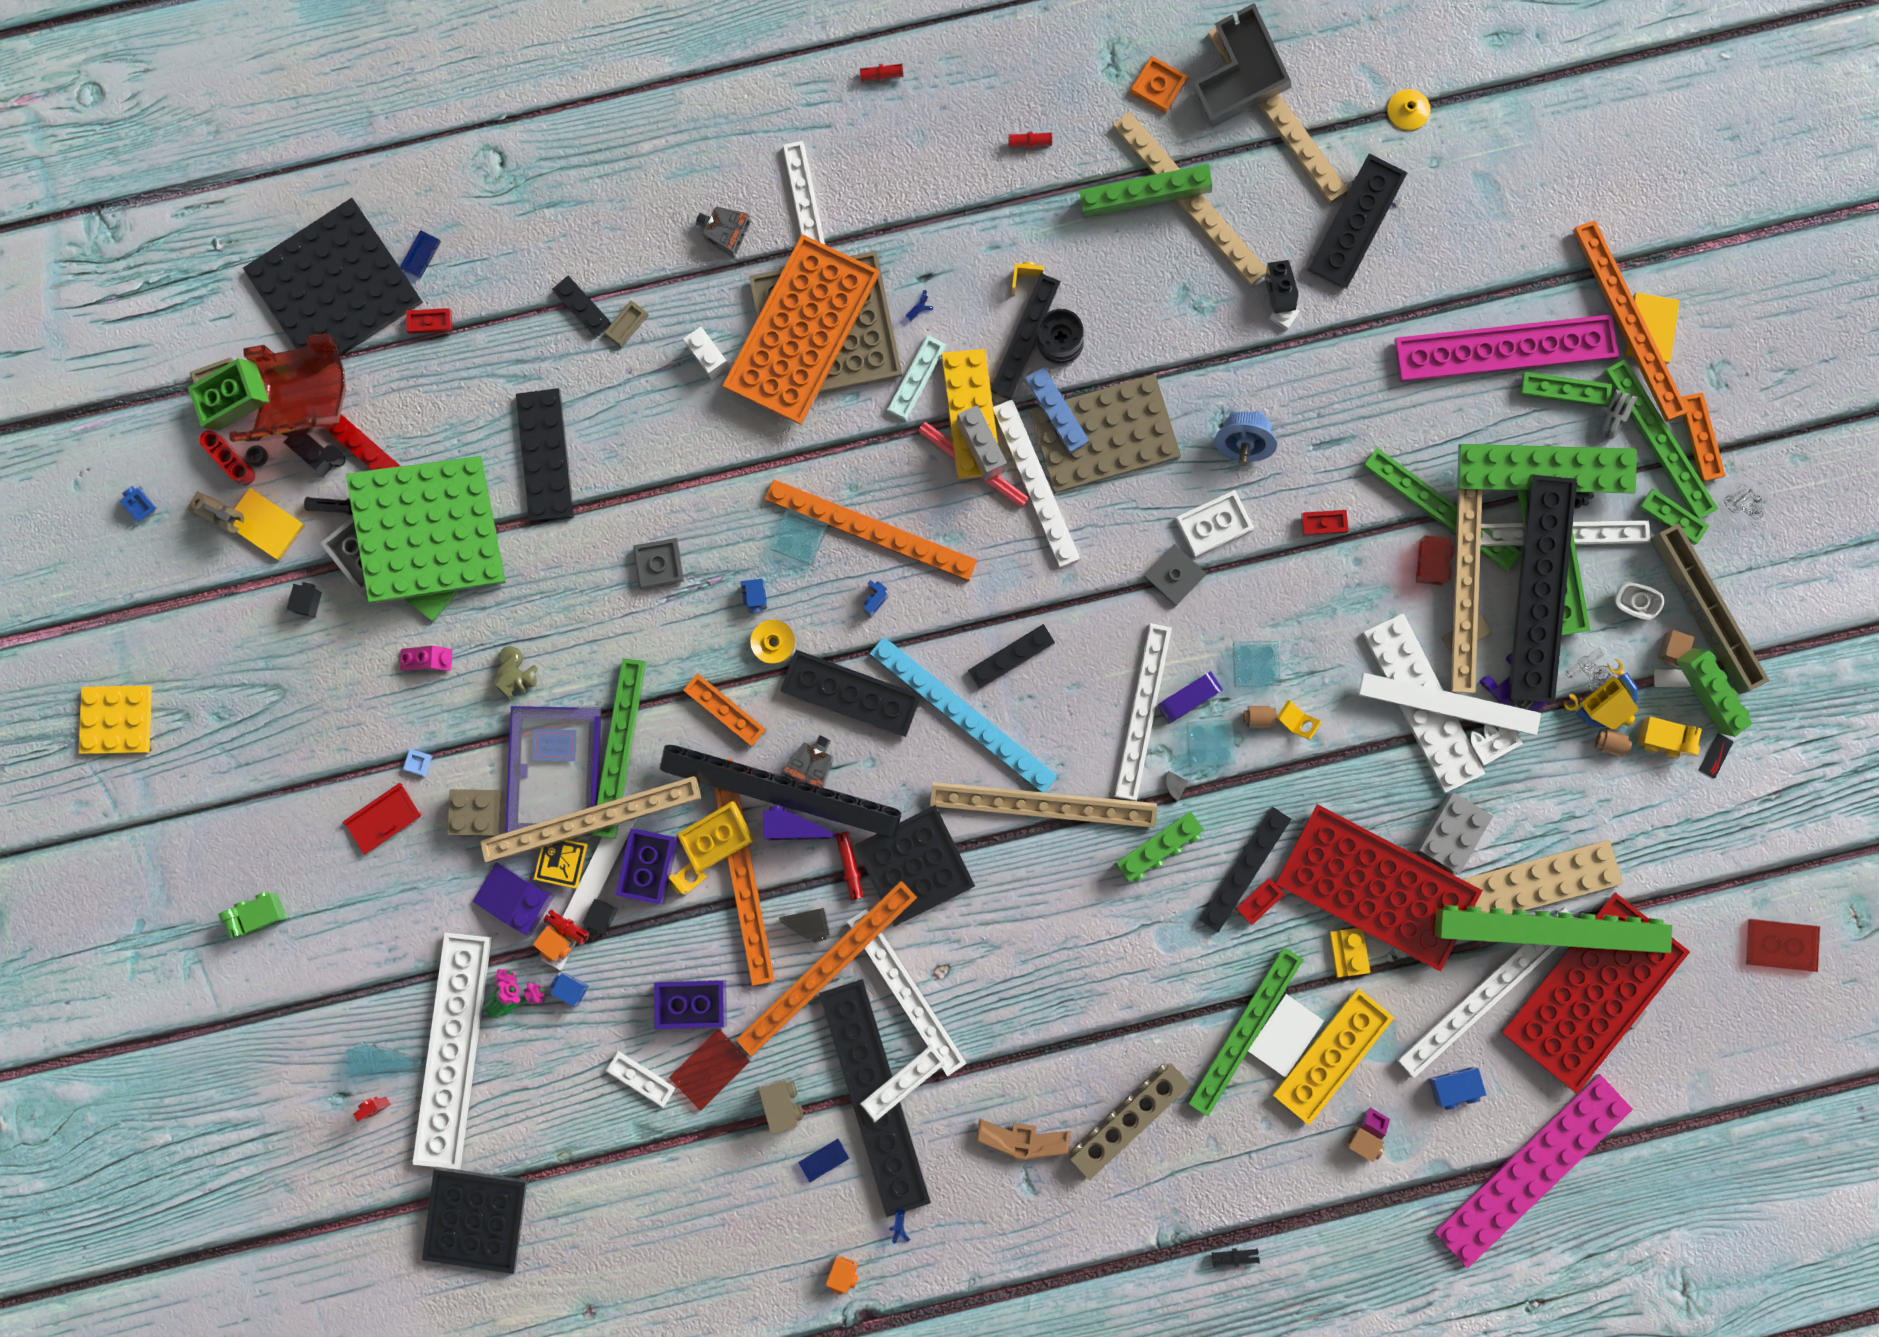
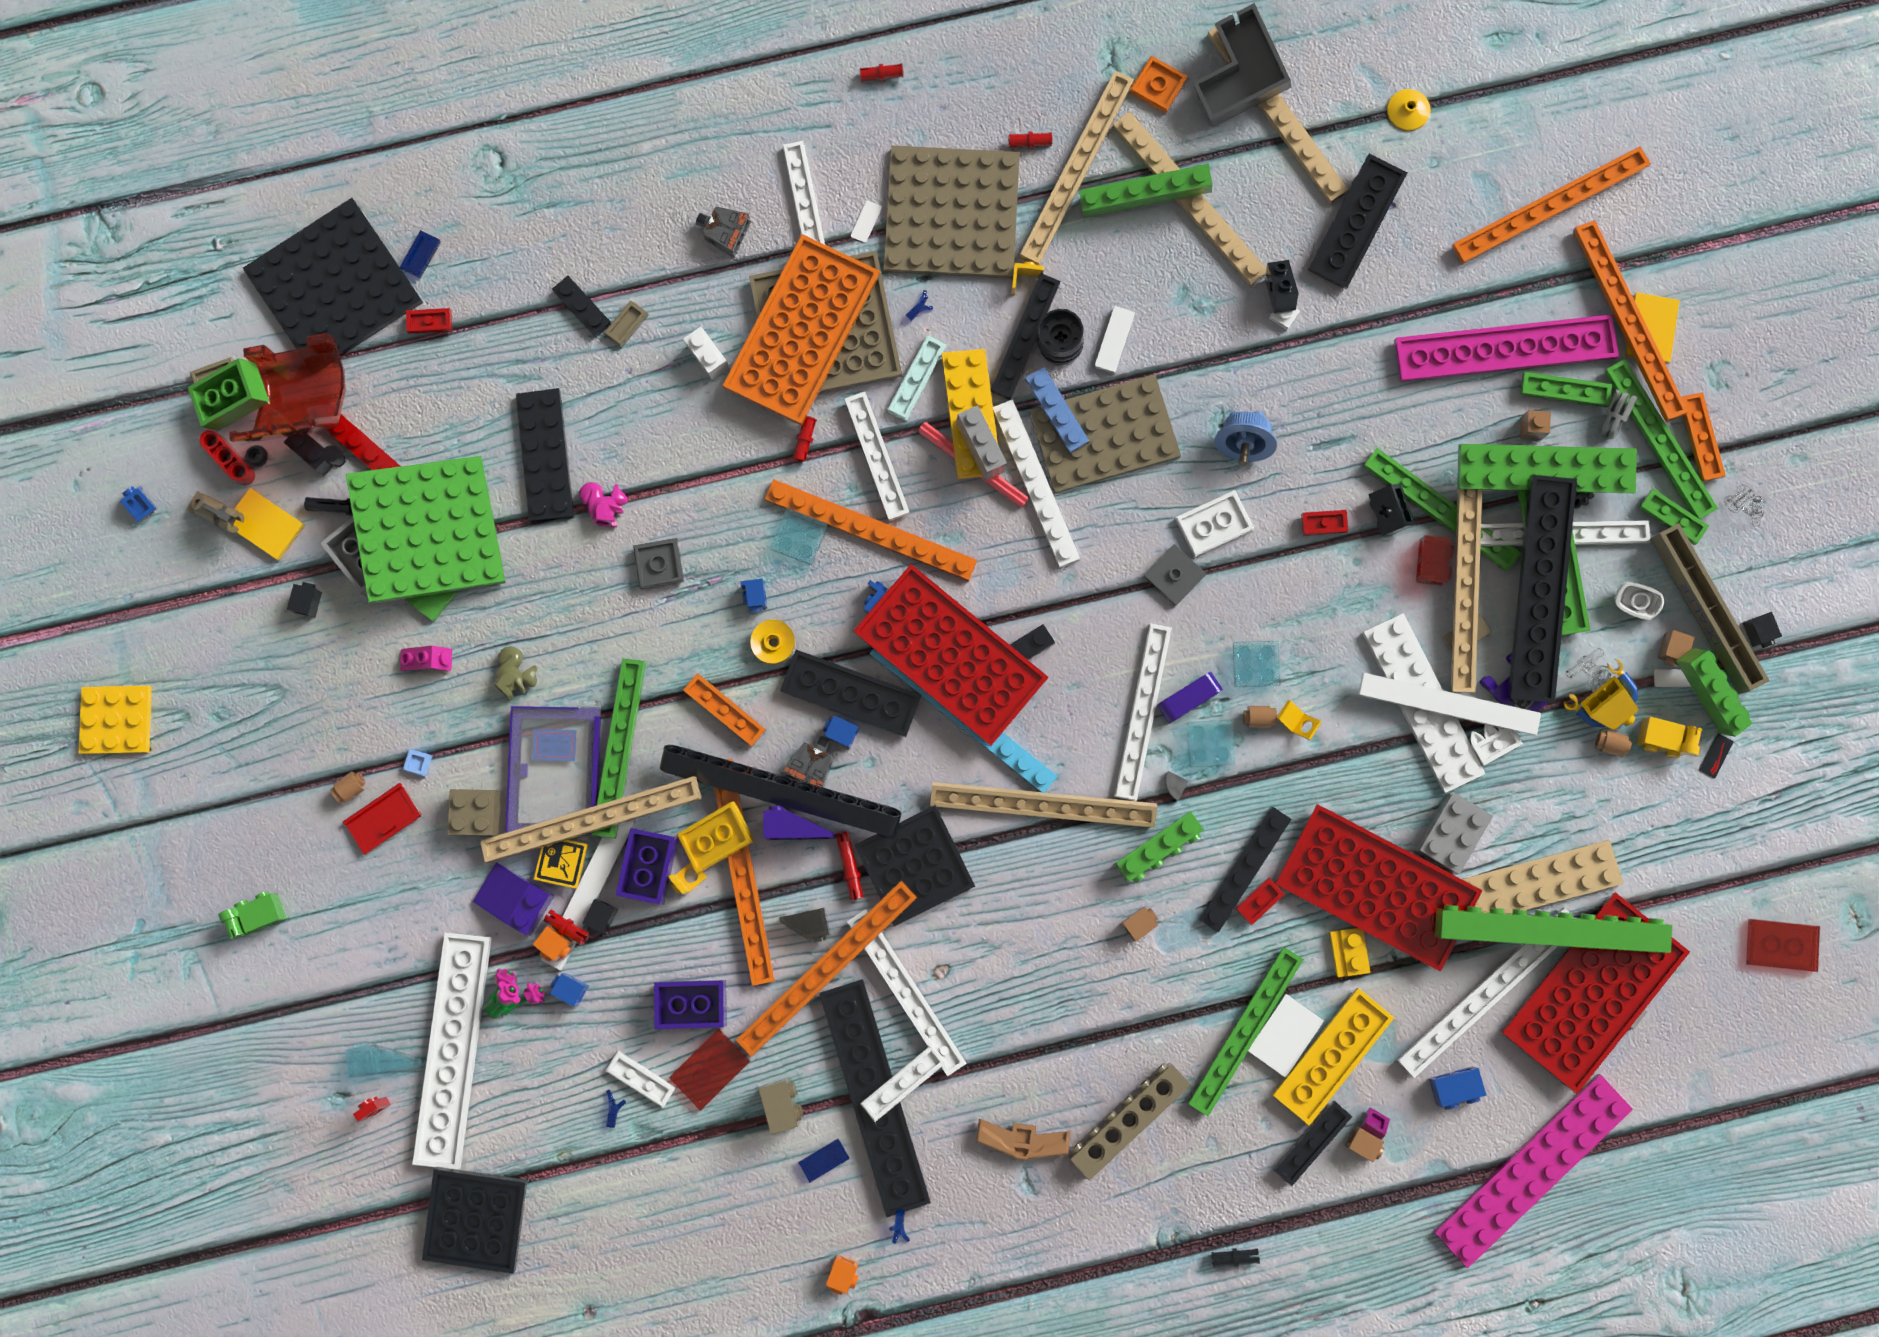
none -> medium nougat brick [330,771,366,804]
none -> dark pink animal [579,482,628,527]
none -> clear blue bar [606,1089,626,1128]
none -> red pin [792,416,817,462]
none -> blue brick [823,716,859,749]
none -> white plate [845,392,910,521]
none -> white sticker [851,200,882,243]
none -> red plate [853,564,1049,746]
none -> dark tan plate [884,145,1020,279]
none -> tan plate [1020,71,1134,265]
none -> white tile [1094,306,1135,374]
none -> medium nougat brick [1121,907,1158,942]
none -> black plate [1273,1100,1352,1186]
none -> black brick [1368,484,1416,536]
none -> orange plate [1451,146,1651,264]
none -> medium nougat brick [1520,410,1551,440]
none -> black brick [1742,612,1782,648]

